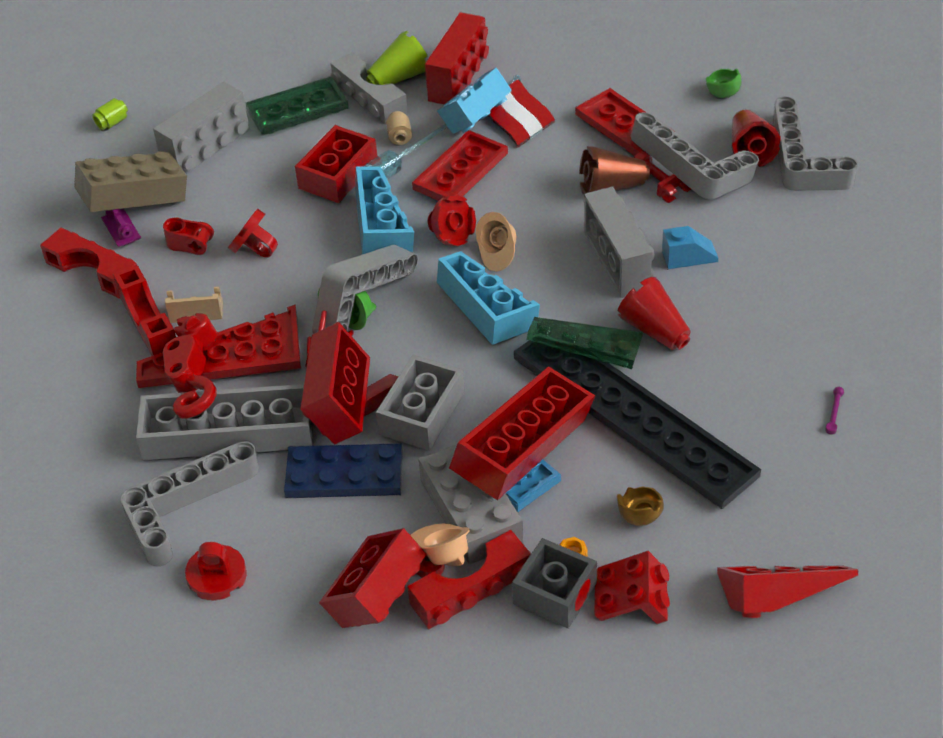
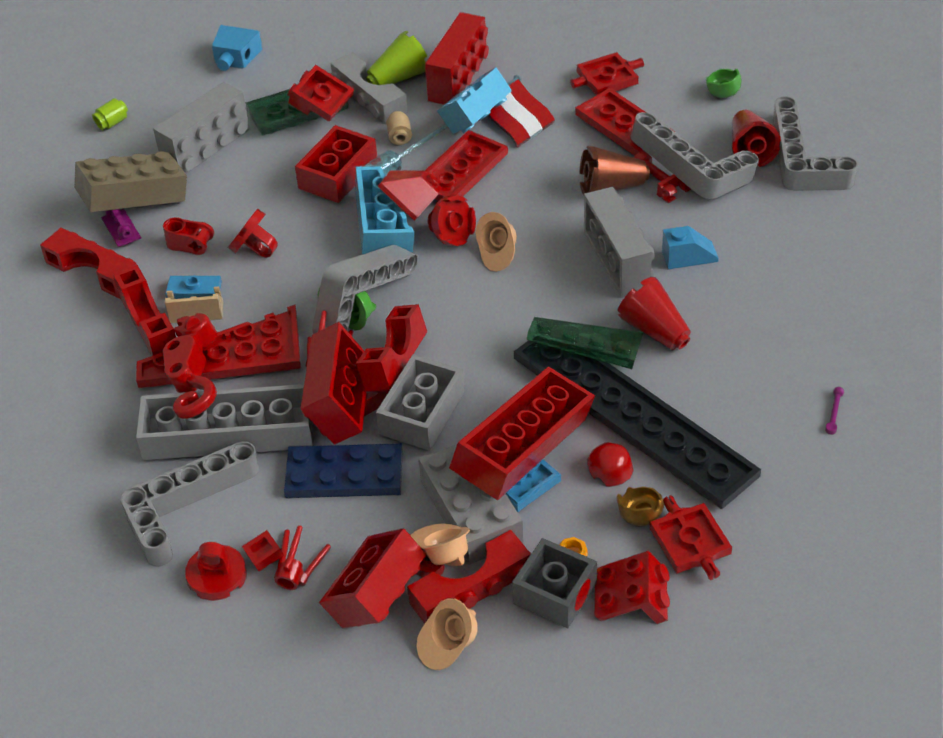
medium azure wedge [437,251,540,345] -> none
red wedge [717,565,858,618] -> none
none -> dark azure plate [165,275,222,299]
none -> dark azure torso [212,25,262,71]
none -> red plate [242,530,284,572]
none -> red plant [274,525,331,590]
none -> red plate [288,65,355,122]
none -> red arch [356,304,428,393]
none -> slope [378,170,442,221]
none -> light nougat piece [416,598,477,670]
none -> red plate [570,52,644,95]
none -> red hair [587,442,634,487]
none -> red plate [650,495,732,580]

